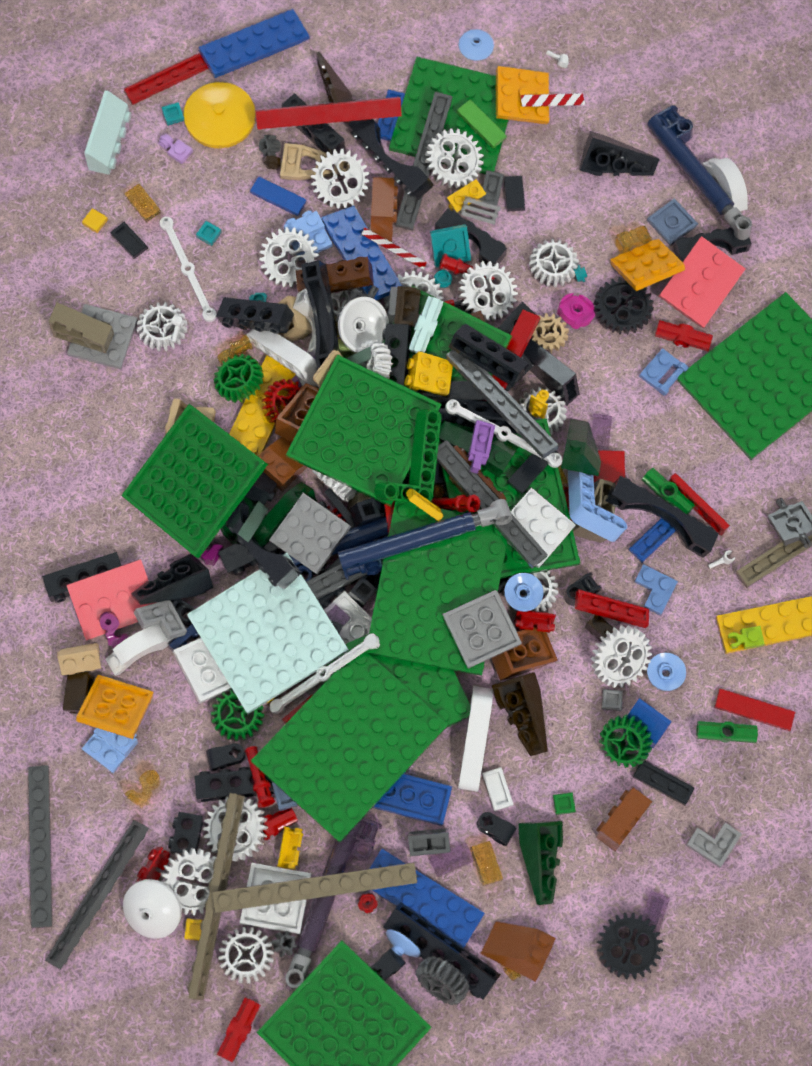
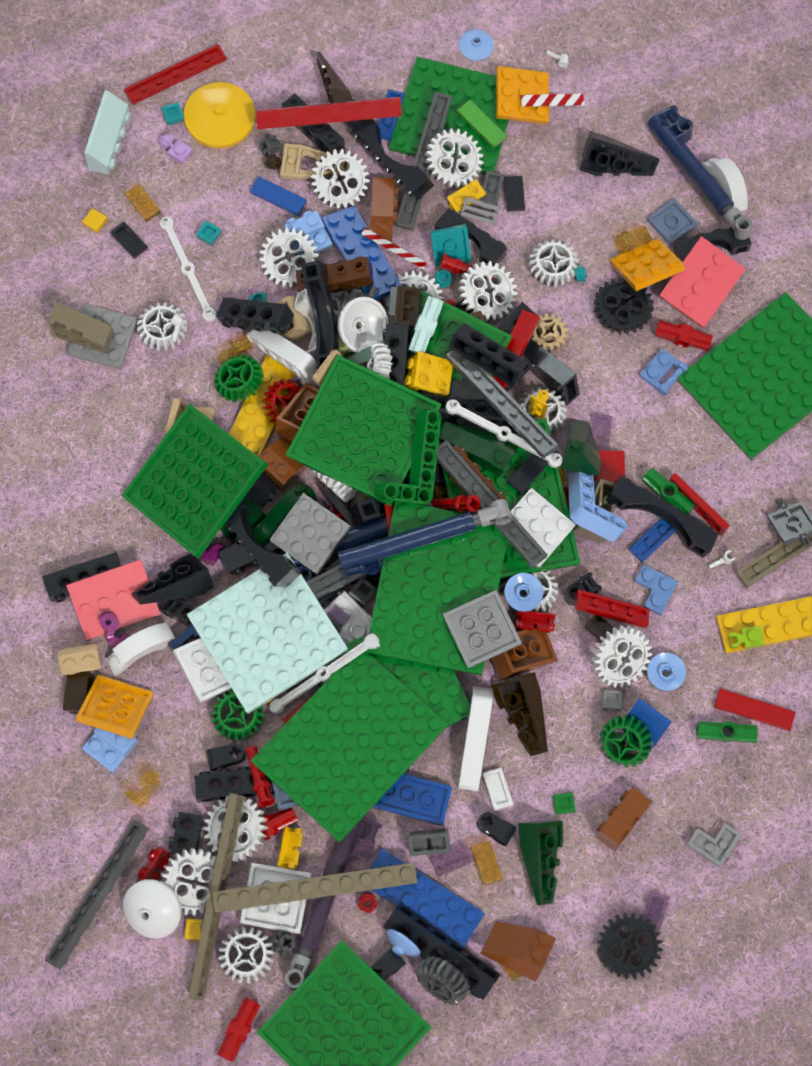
dark grey plate [28,766,53,928] -> none
light grey plate [134,600,187,640] -> none
blue plate [199,9,310,78] -> none
sand green sticker [238,501,269,542] -> none
yellow tile [406,488,444,521] -> none
medium lavender hinge [468,420,495,474] -> none
dark pink plate [557,293,595,329] -> none
black tile [632,761,695,806] -> none

